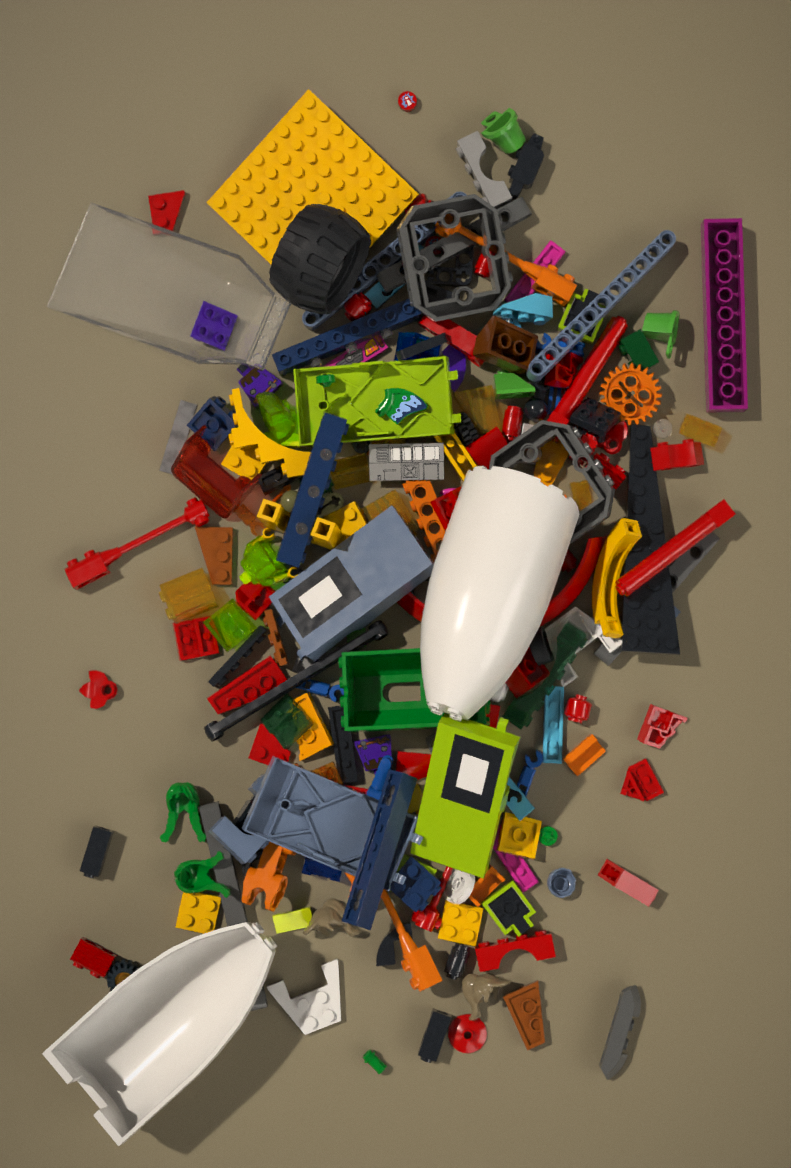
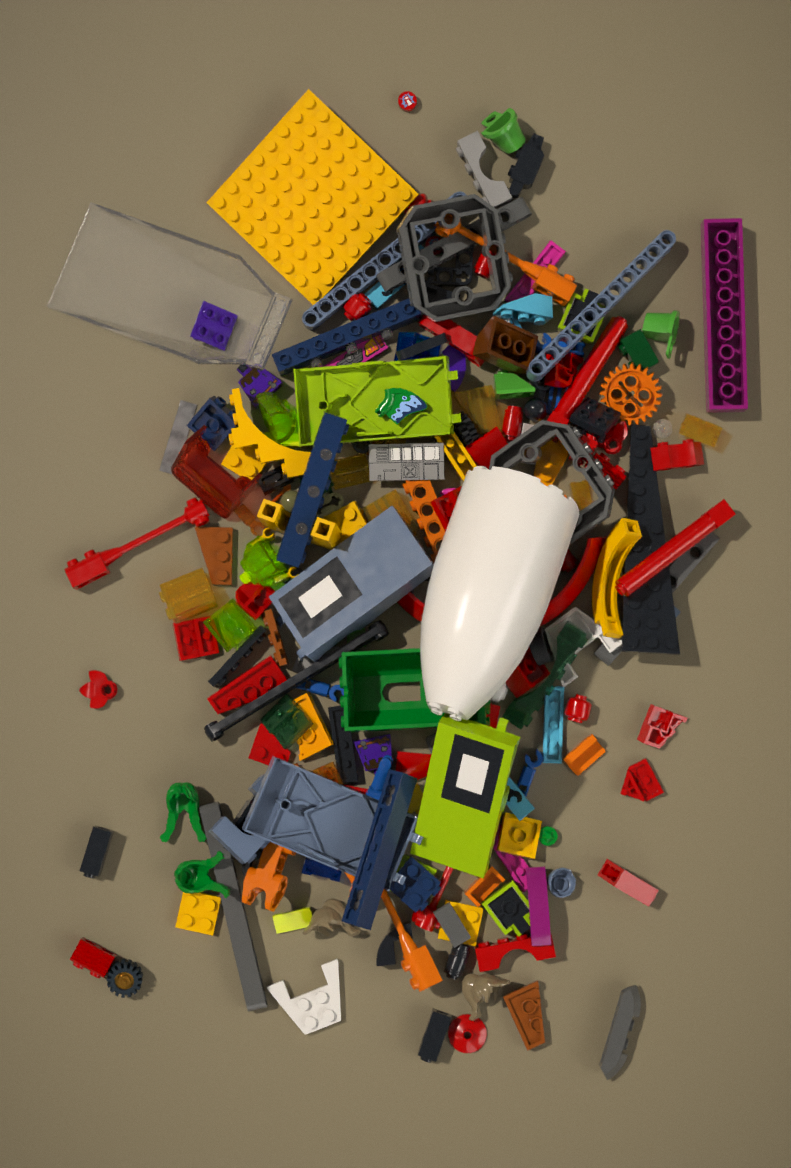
white panel [42,922,277,1146] -> none
red wing [148,190,185,234] -> none
black tyre [269,204,371,314] -> none
green tile [316,374,336,387] -> none
green pin [362,1049,387,1075] -> none
white plate [444,869,475,905] -> none
none -> dark grey slope [433,902,471,948]
none -> magenta slope [526,867,551,946]

